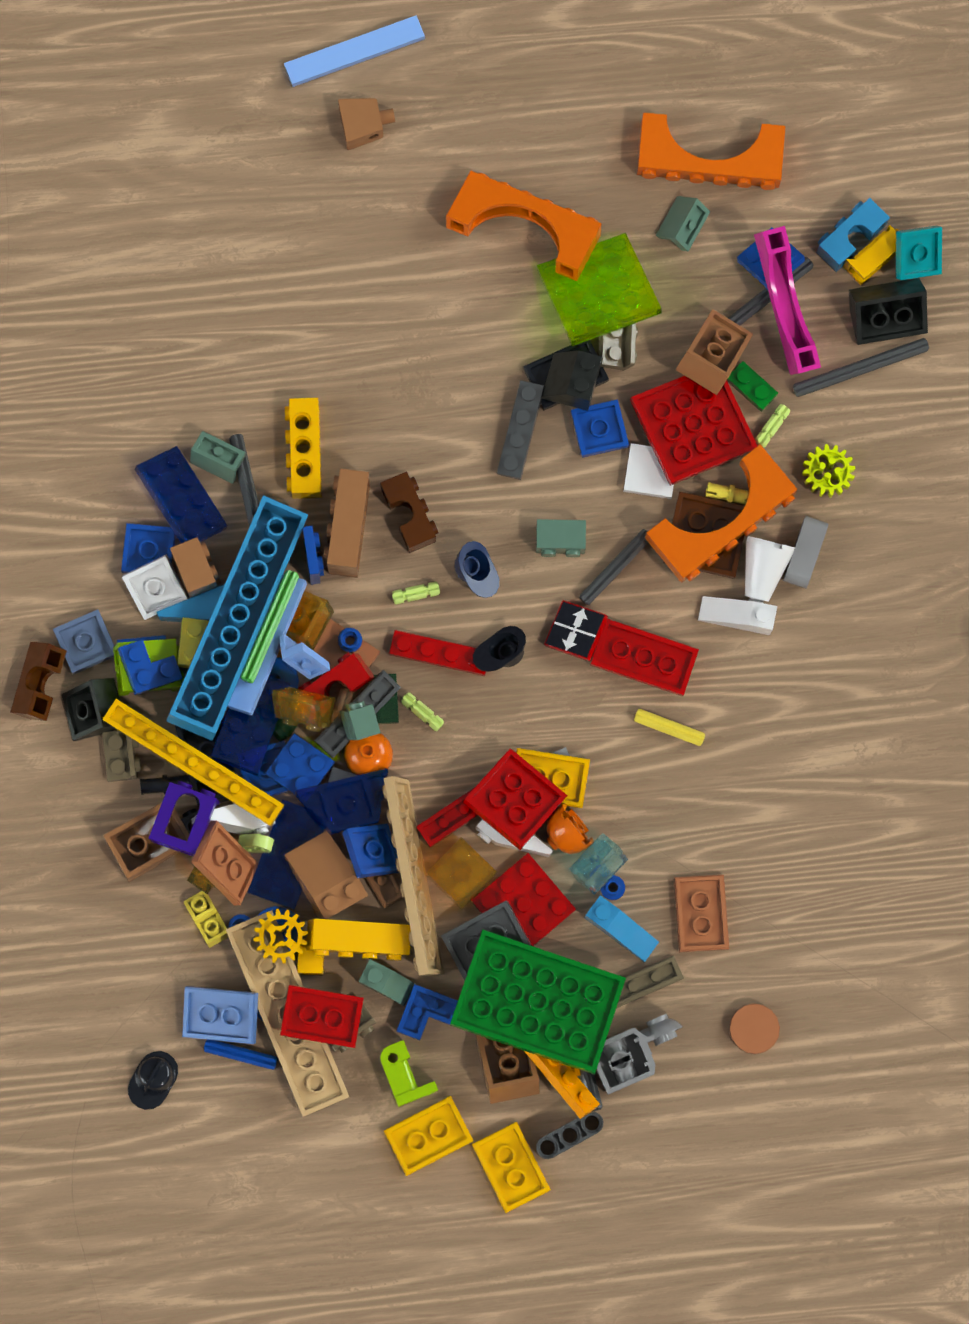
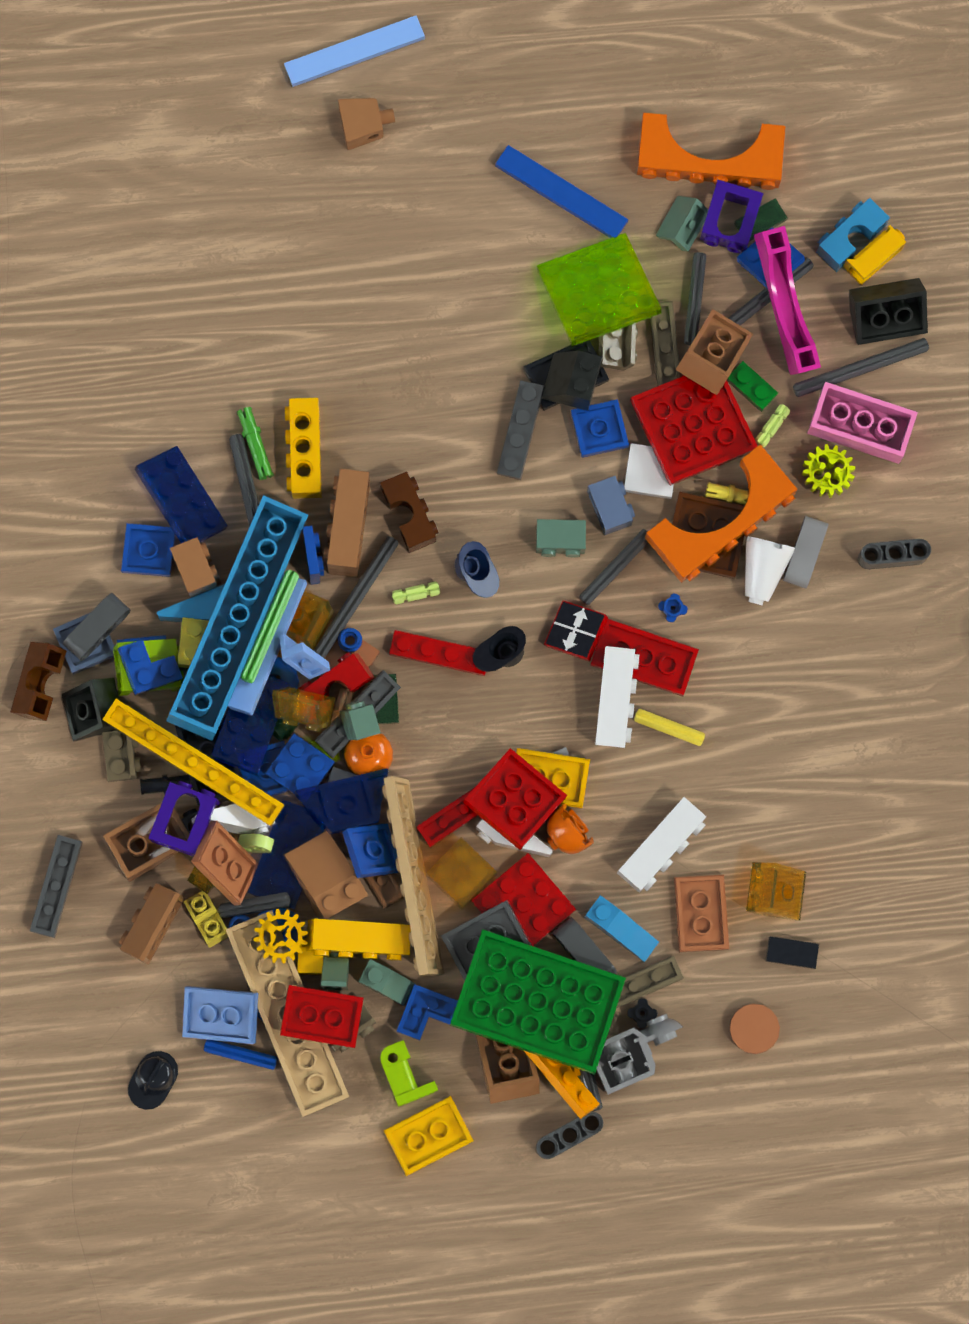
white plate [122,554,189,620] -> none
sand green panel [190,431,246,484] -> none
yellowish green axle [401,692,444,731] -> none
orange arch [446,171,602,281] -> none
yellow tile [472,1122,551,1213] -> none
clear light blue brick [569,833,628,895] -> none
blue plate [600,875,625,900] -> none
white slope [698,596,777,635] -> none
teal plate [896,225,942,280] -> none
none -> dark grey plate [30,835,83,938]
none -> dark grey beam [63,593,131,661]
none -> medium nougat slope [119,883,185,965]
none -> dark grey axle [218,892,291,918]
none -> bright green pin [237,407,274,480]
none -> dark grey axle [313,536,398,659]
none -> sand green slope [321,953,350,990]
none -> blue tile [495,145,628,241]
none -> dark grey beam [552,917,618,974]
none -> sand blue brick [587,476,635,536]
none -> white brick [595,646,640,748]
none -> white brick [617,797,706,893]
none -> black plate [627,998,658,1029]
none -> dark tan tile [648,301,681,386]
none -> blue plate [658,594,688,622]
none -> dark grey axle [684,252,707,345]
none -> dark purple panel [700,180,763,253]
none -> clear green tile [734,198,788,242]
none -> clear yellow slope [746,862,806,921]
none -> black tile [766,936,819,969]
none -> bright pink brick [807,382,918,464]
none -> dark grey beam [858,539,931,570]

